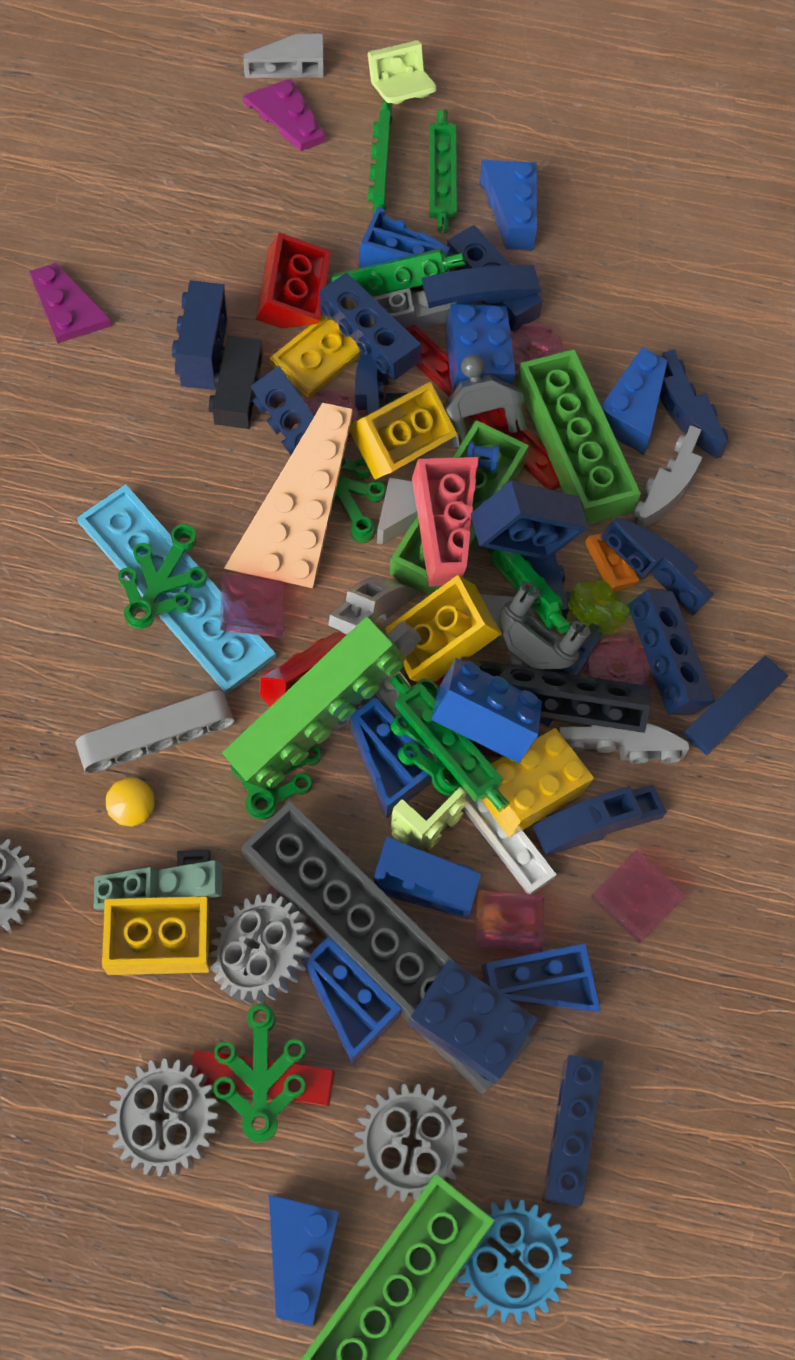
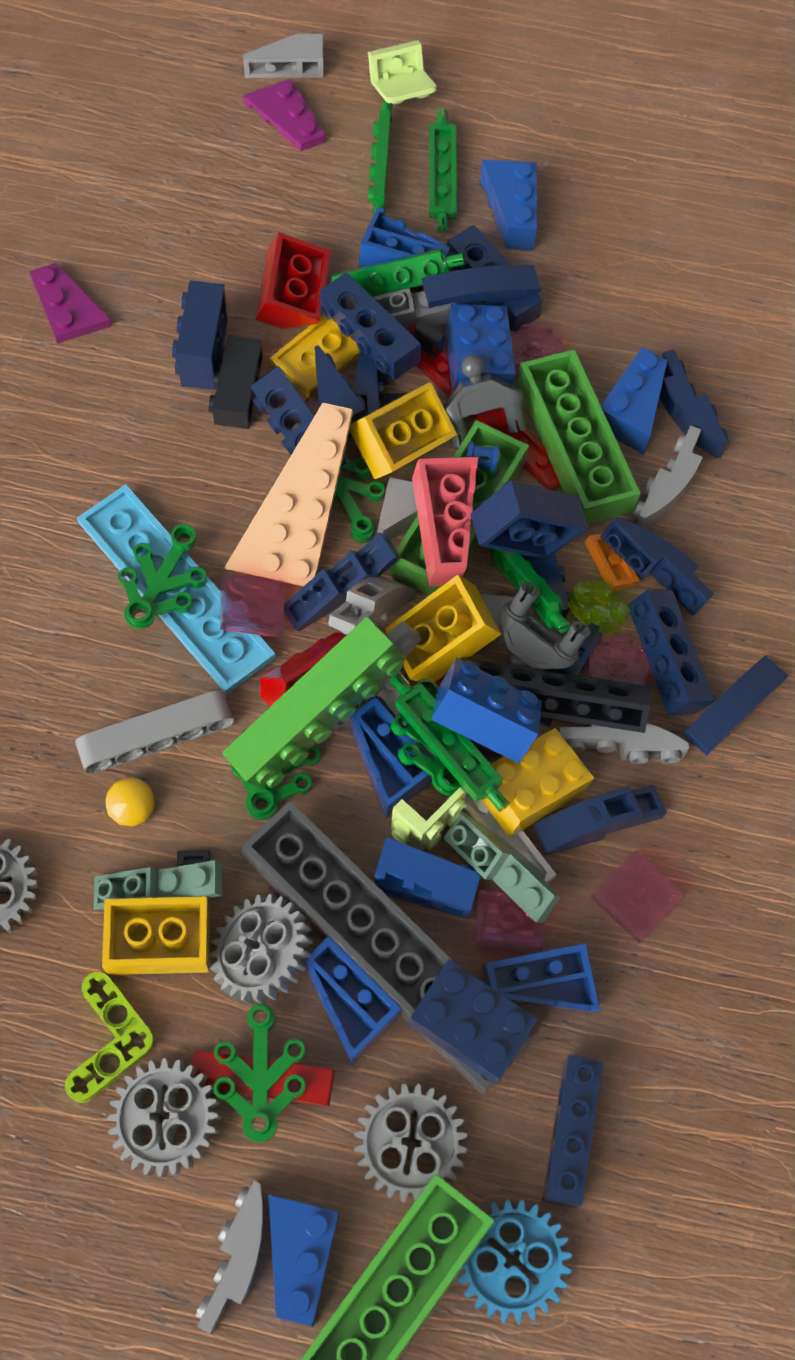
none -> lime beam [65,972,155,1103]
none -> light grey slope [196,1181,264,1334]
none -> dark blue slope [282,532,401,631]
none -> dark blue slope [315,345,367,433]
none -> black tile [414,320,444,358]
none -> sand green slope [443,812,562,923]

